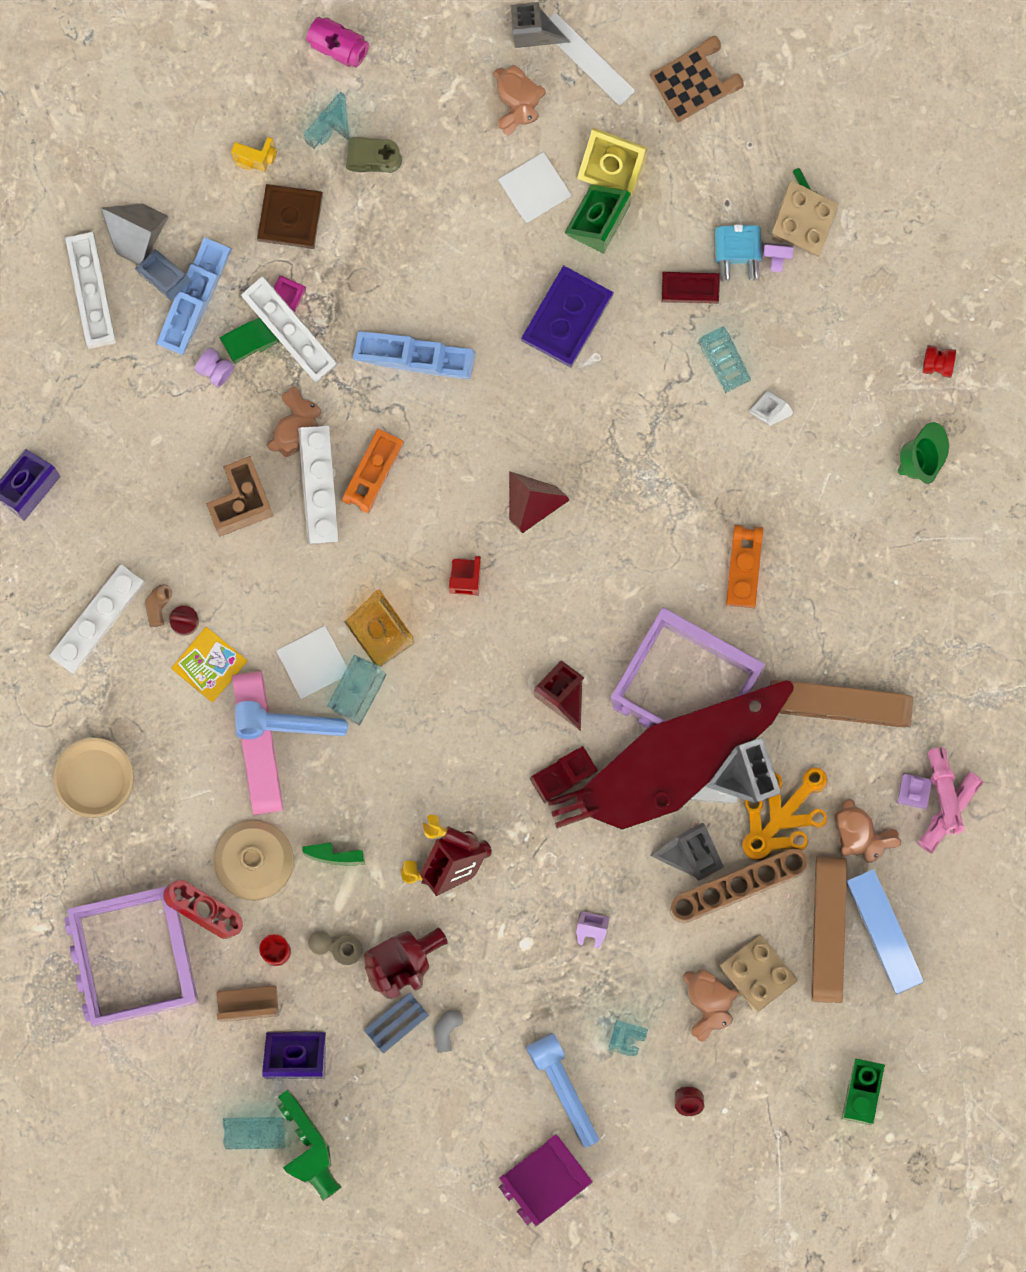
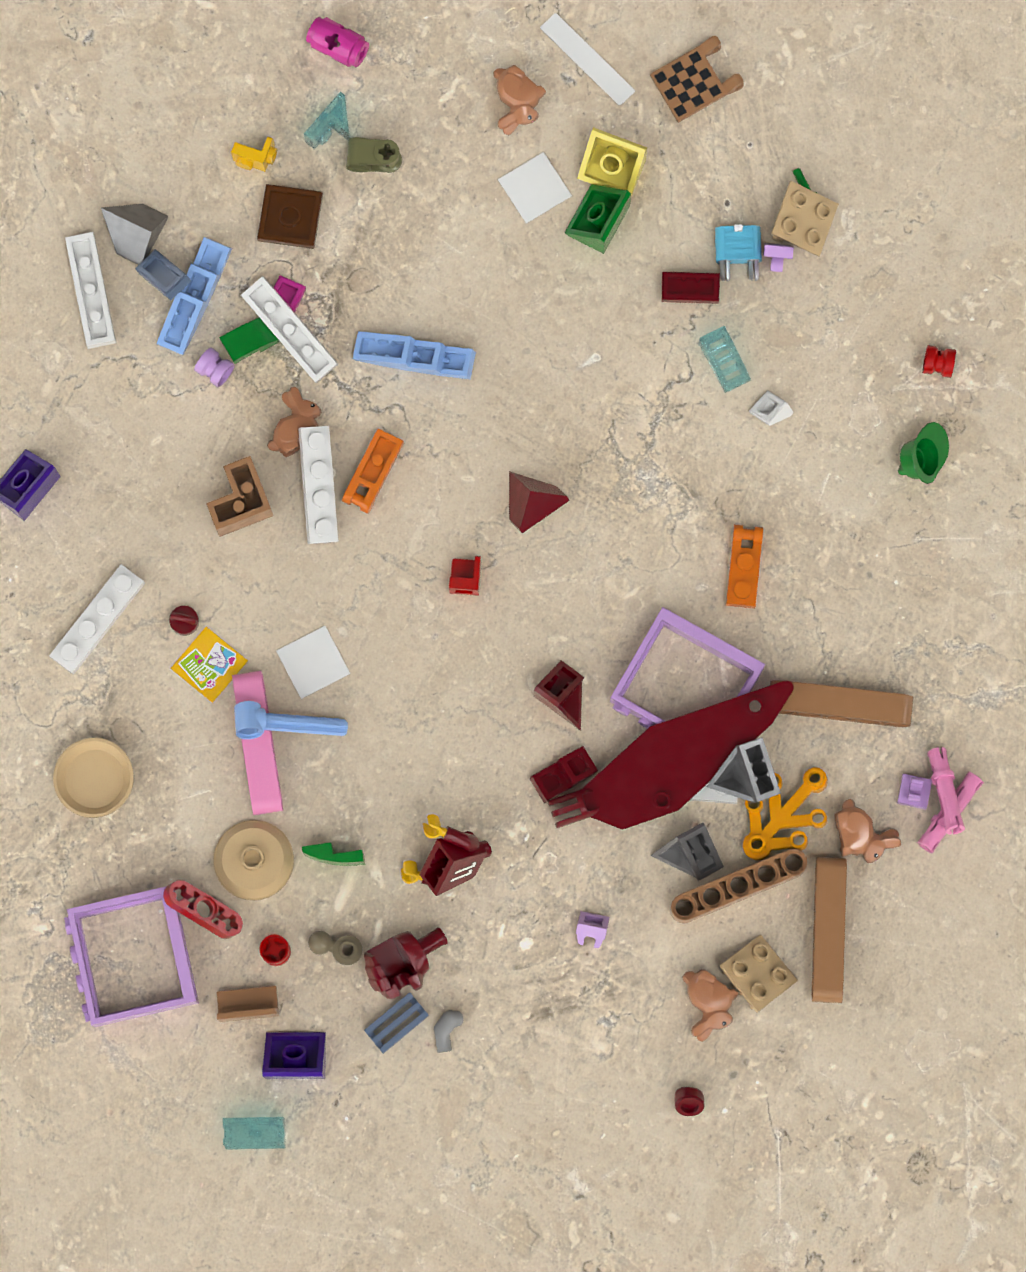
medium nougat arm [145,584,173,627] -> none
green plate [278,1090,342,1201] -> none
clear light blue hinge [327,655,387,726] -> none
clear yellow slope [344,589,415,669] -> none
magenta panel [498,1134,593,1227] -> none
flat silver slope [511,2,571,48] -> none
dark purple plate [521,265,614,368] -> none
light blue axle [526,1033,599,1148] -> none
clear light blue hinge [608,1020,648,1056] -> none
green slope [841,1058,885,1126] -> none
light blue slope [846,869,923,995] -> none

